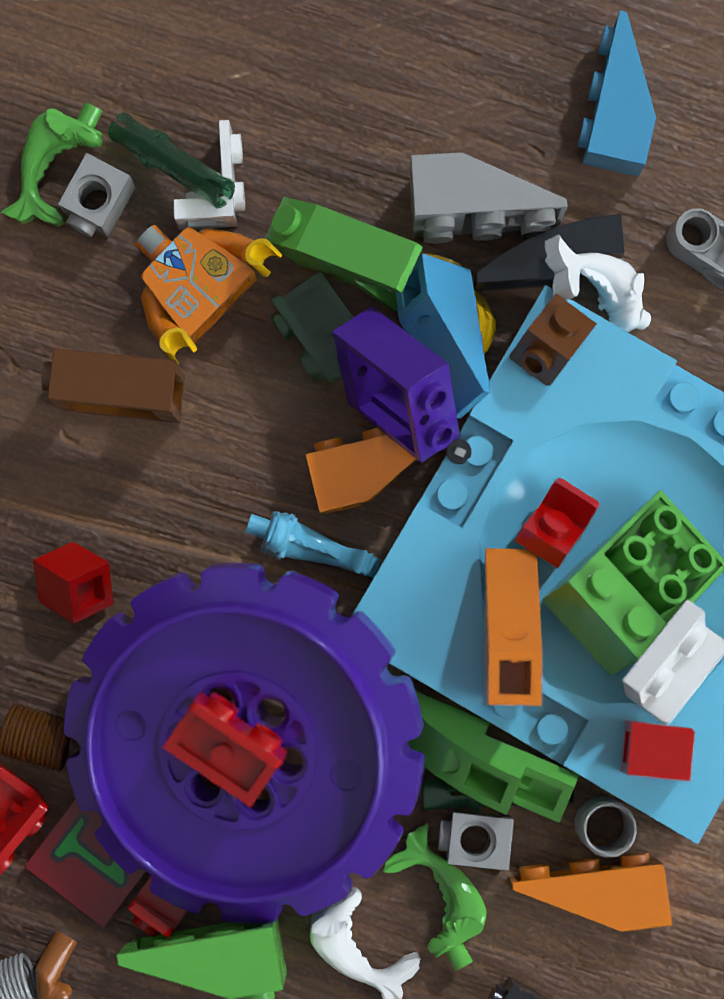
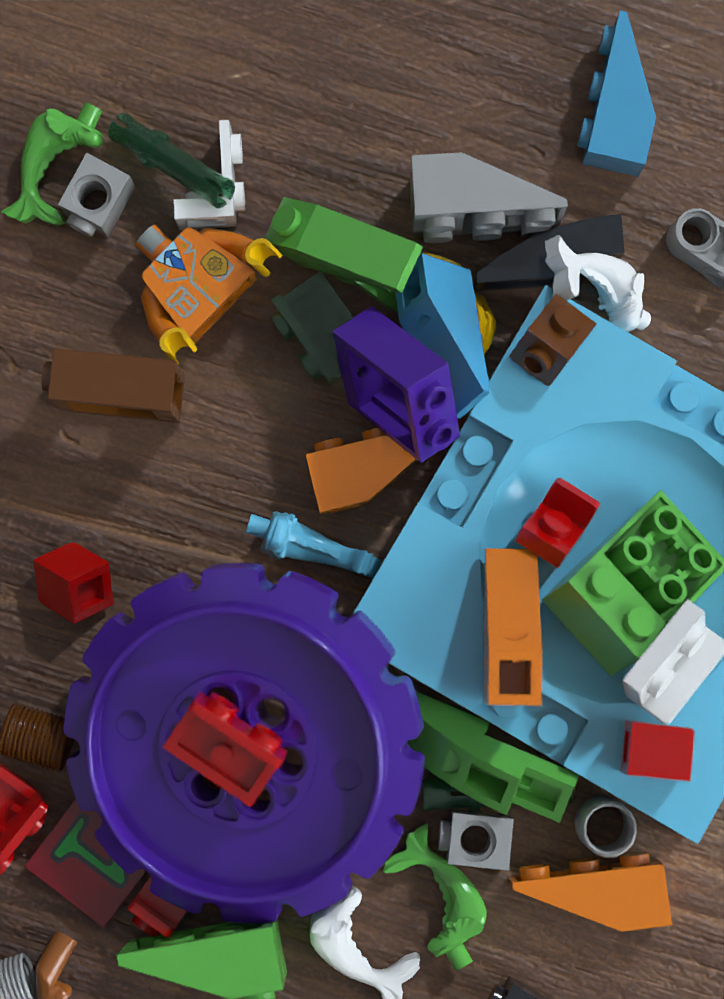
black piece [446,439,472,464] -> none

